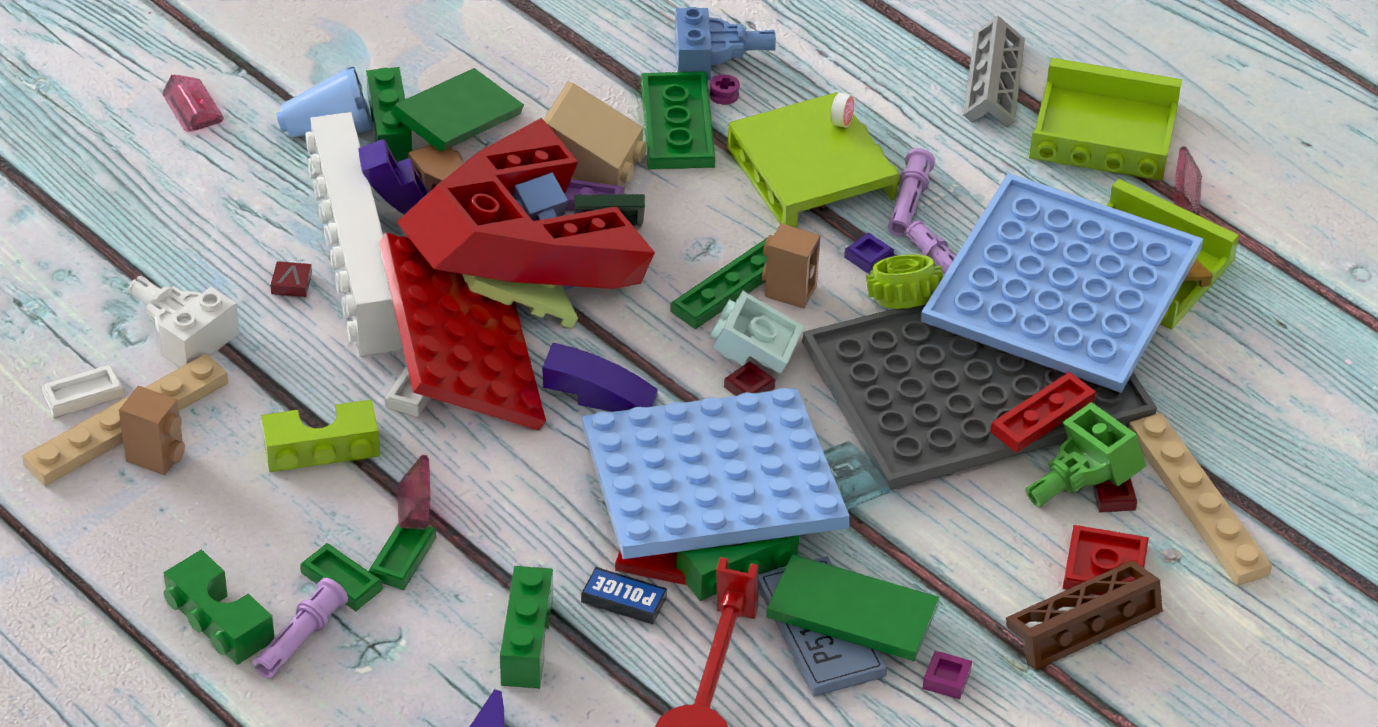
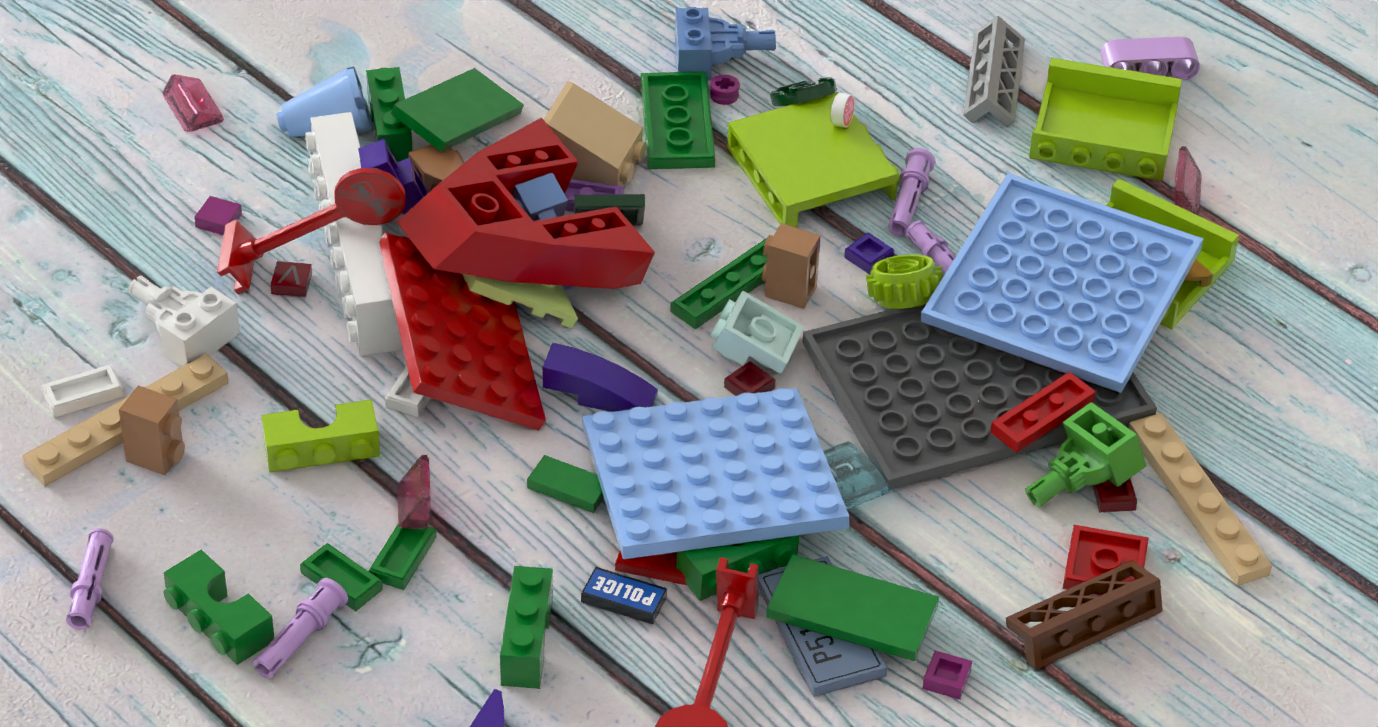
none -> lavender pin [66,528,114,630]
none -> magenta tile [194,196,242,235]
none -> red piece [217,168,406,294]
none -> green tile [527,455,604,513]
none -> dark green tile [770,77,837,106]
none -> lavender beam [1101,37,1200,80]

